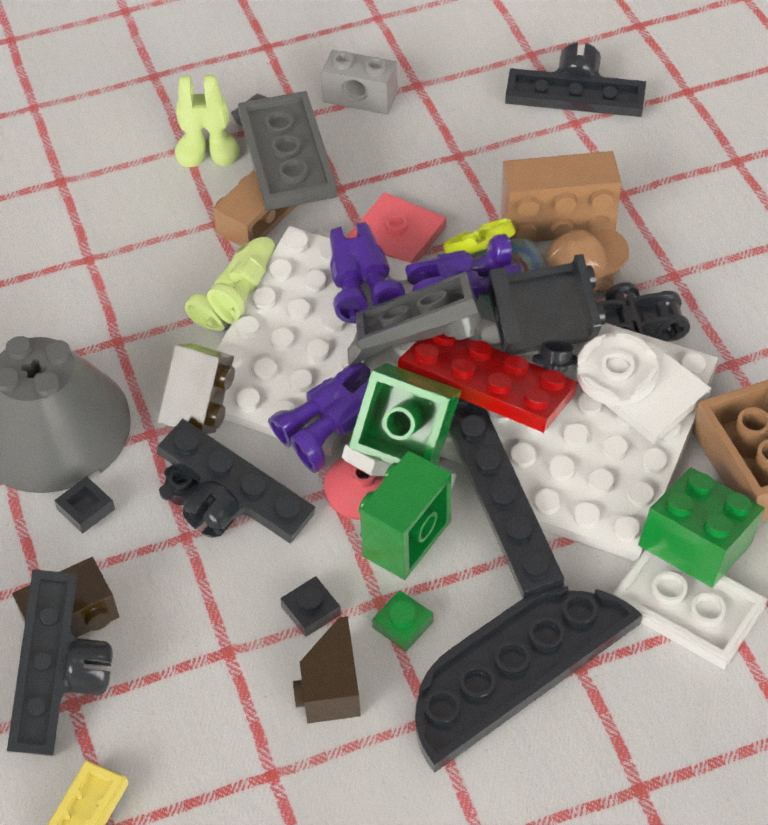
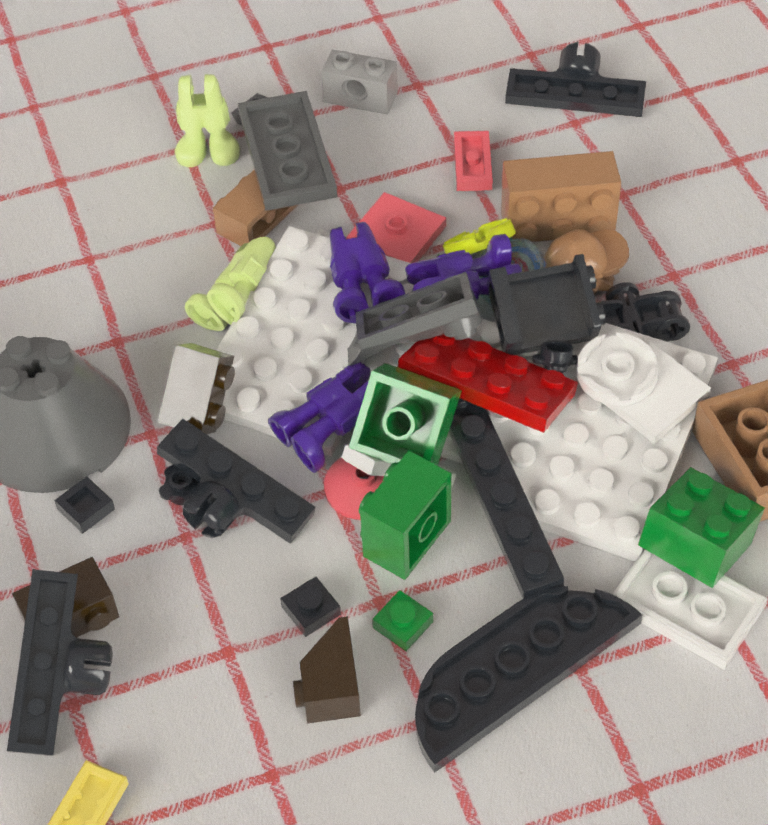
none -> coral plate [454,131,493,191]

